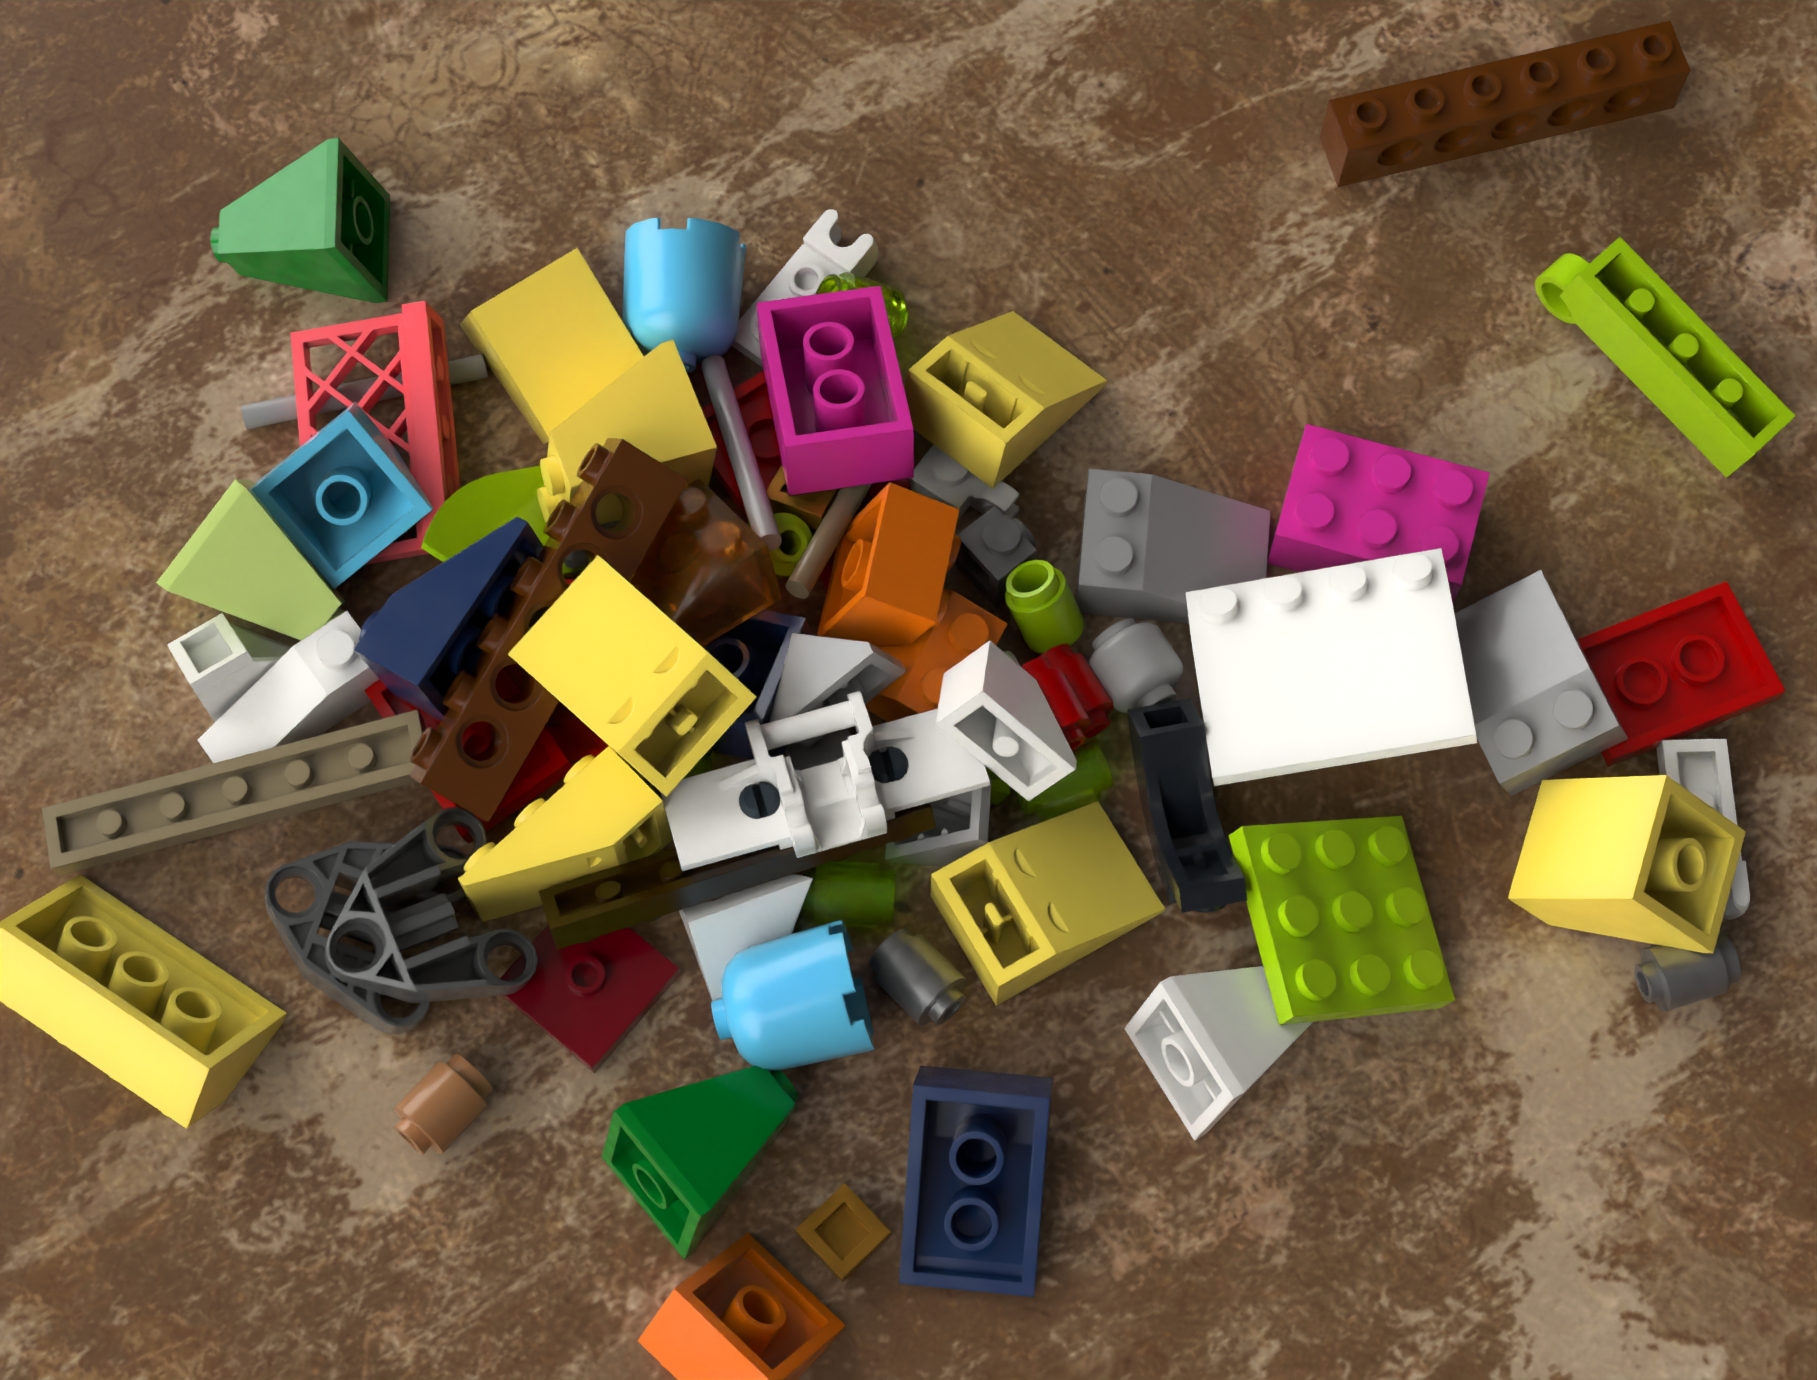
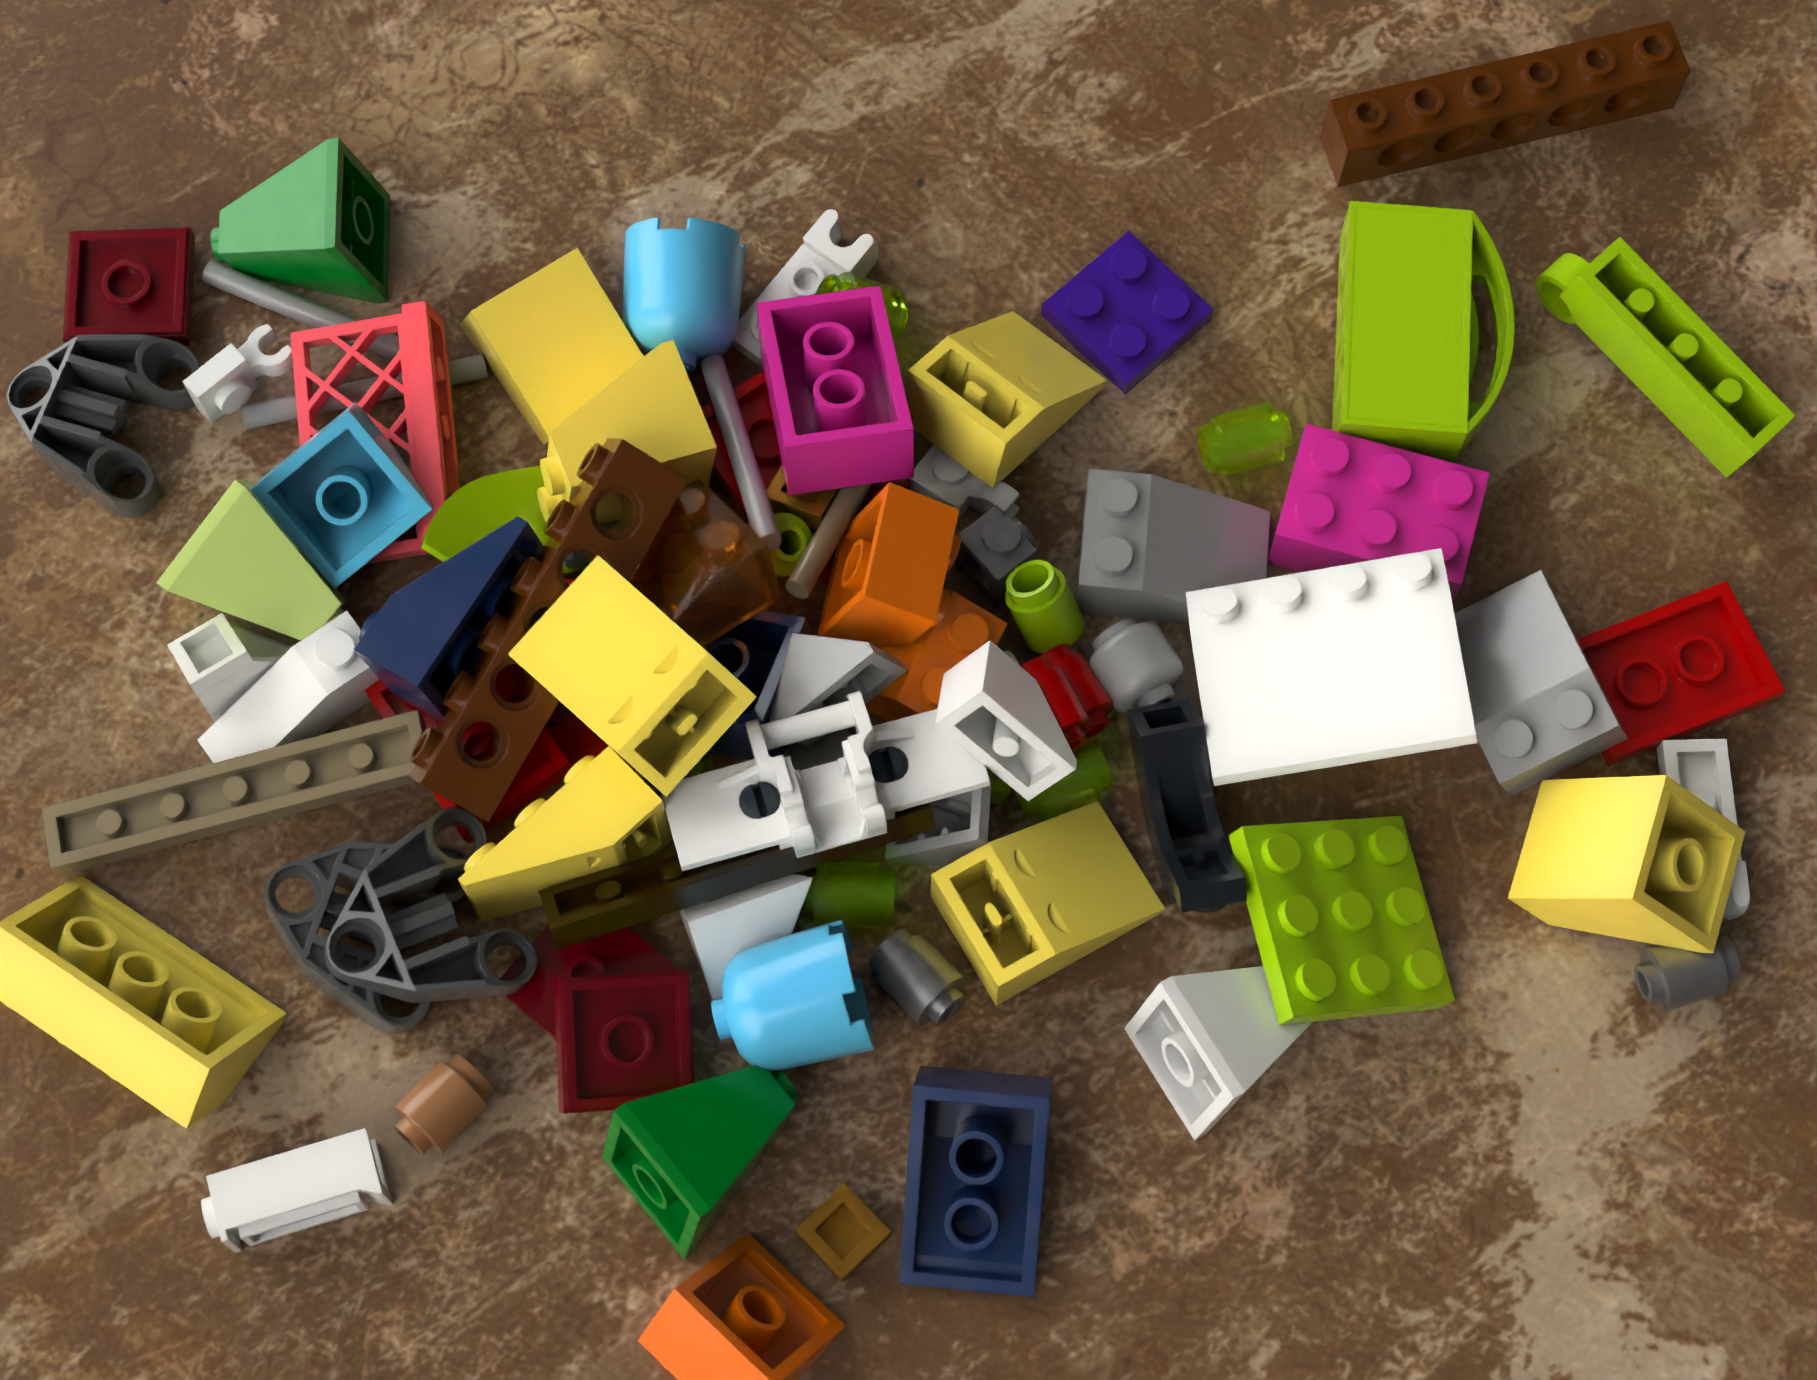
none -> dark grey connector [6,334,200,518]
none -> dark red plate [63,227,195,346]
none -> white plate [183,324,293,424]
none -> white window [201,1128,393,1253]
none -> light grey bar [202,260,400,360]
none -> dark red plate [554,970,694,1114]
none -> dark purple plate [1041,230,1214,395]
none -> clear neon green brick [1196,401,1292,476]
none -> lime piece [1332,201,1515,463]

